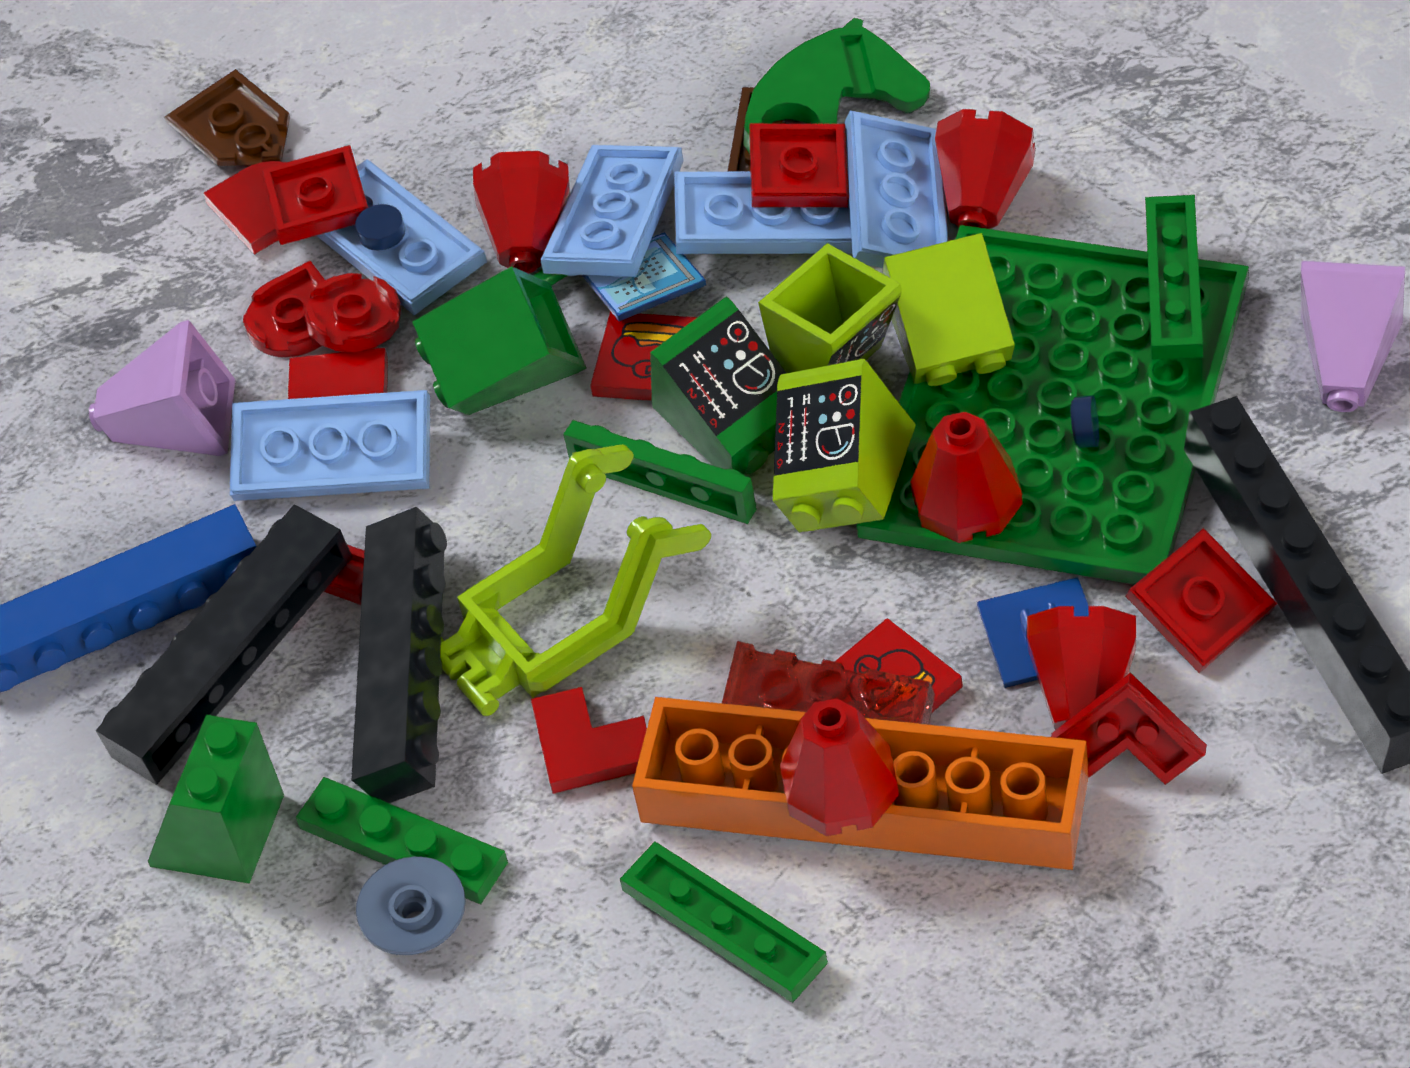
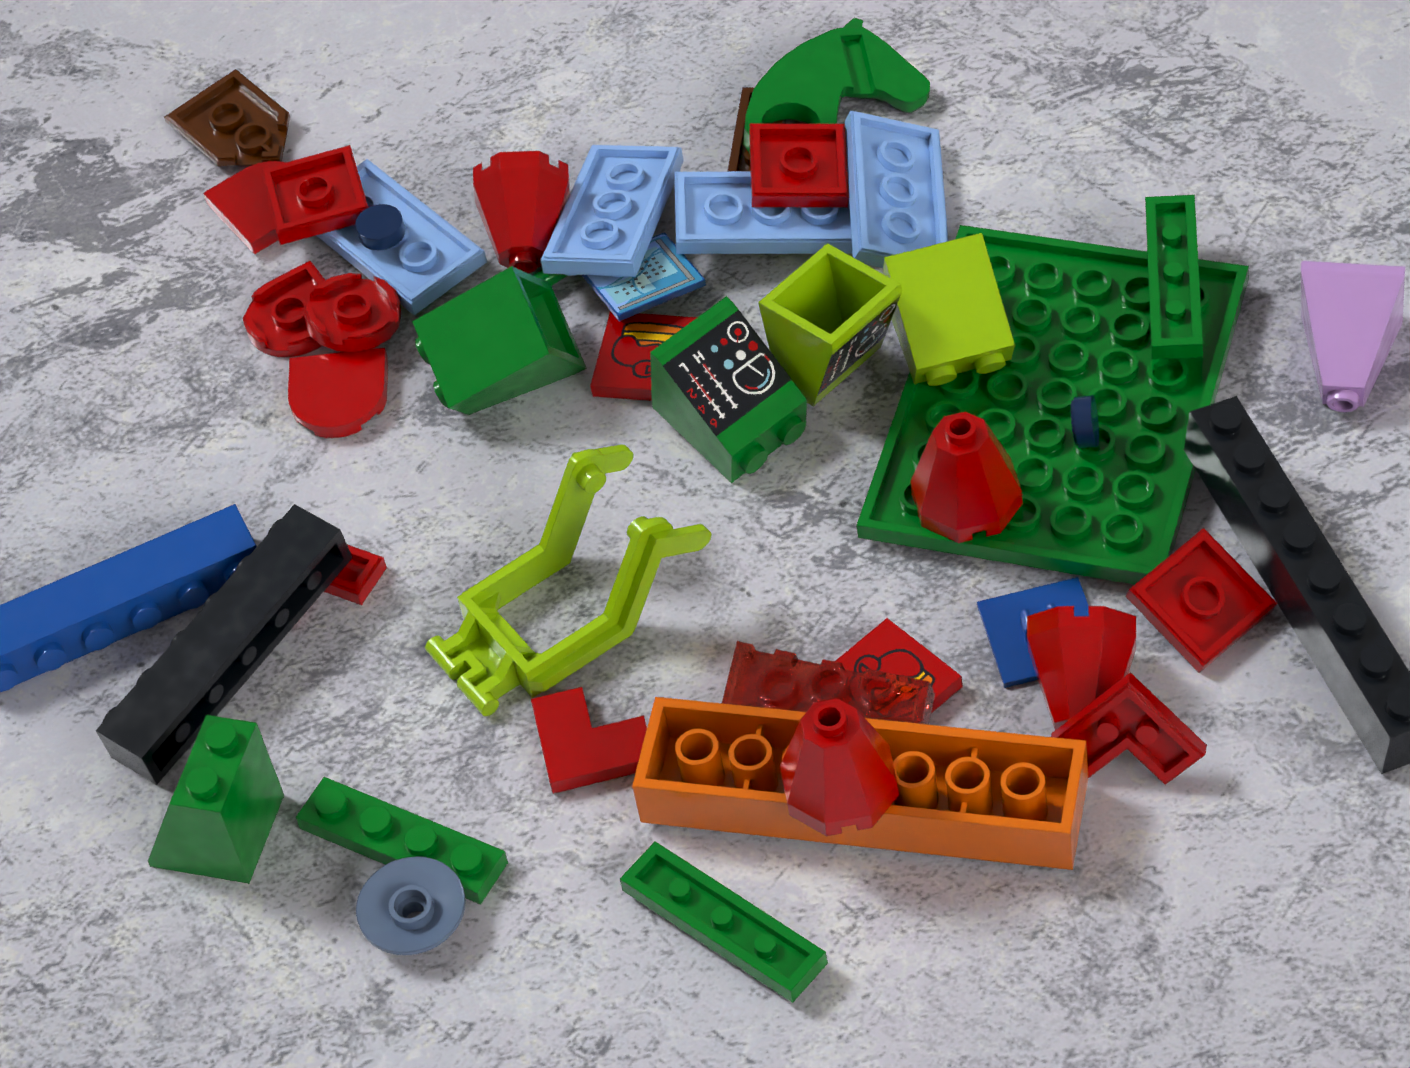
lavender slope [89,320,235,456] -> none
light blue piece [230,390,430,501] -> none
black brick [351,506,447,803] -> none
green plate [563,420,757,524] -> none
lime slope [773,359,916,533] -> none
red cone [935,109,1036,229] -> none

